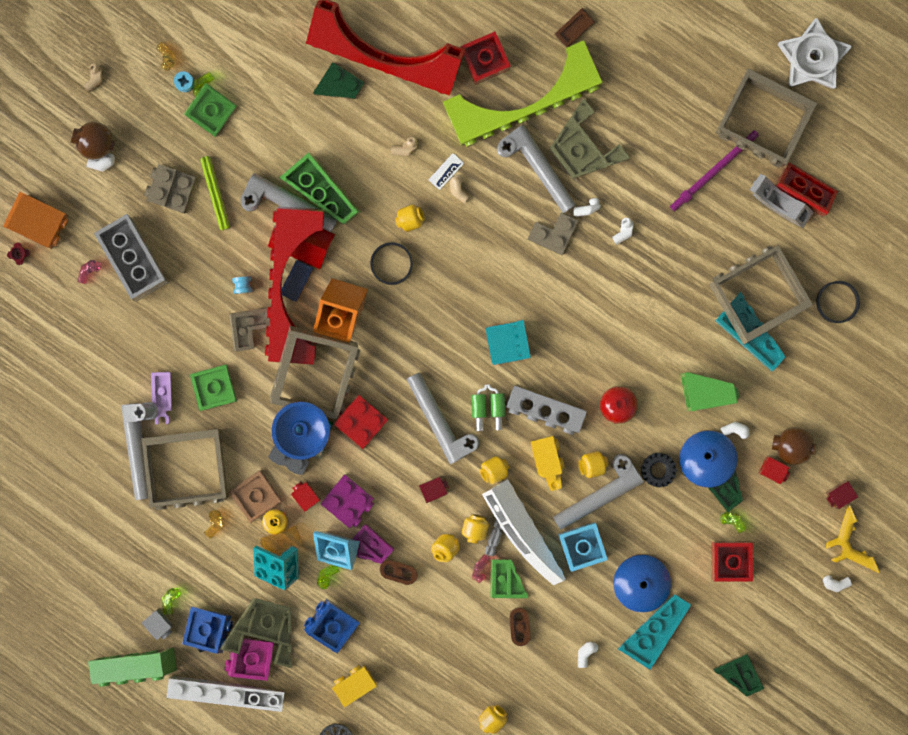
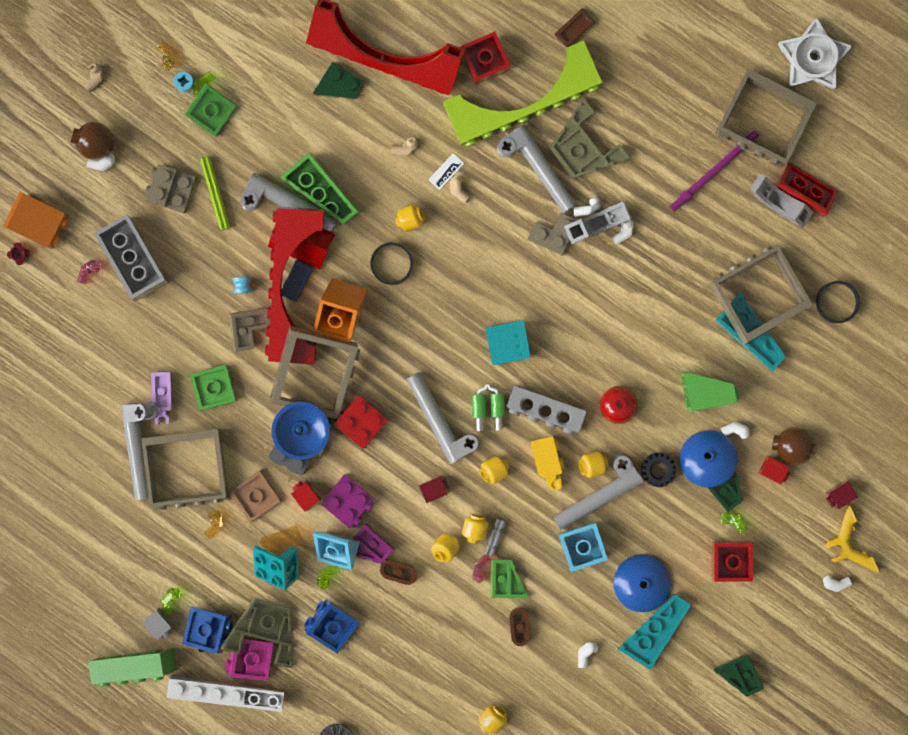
yellow head [262,509,288,534] -> none
yellow brick [332,665,377,708] -> none
white slope [482,479,566,585] -> none
none -> light grey arch [564,201,632,244]

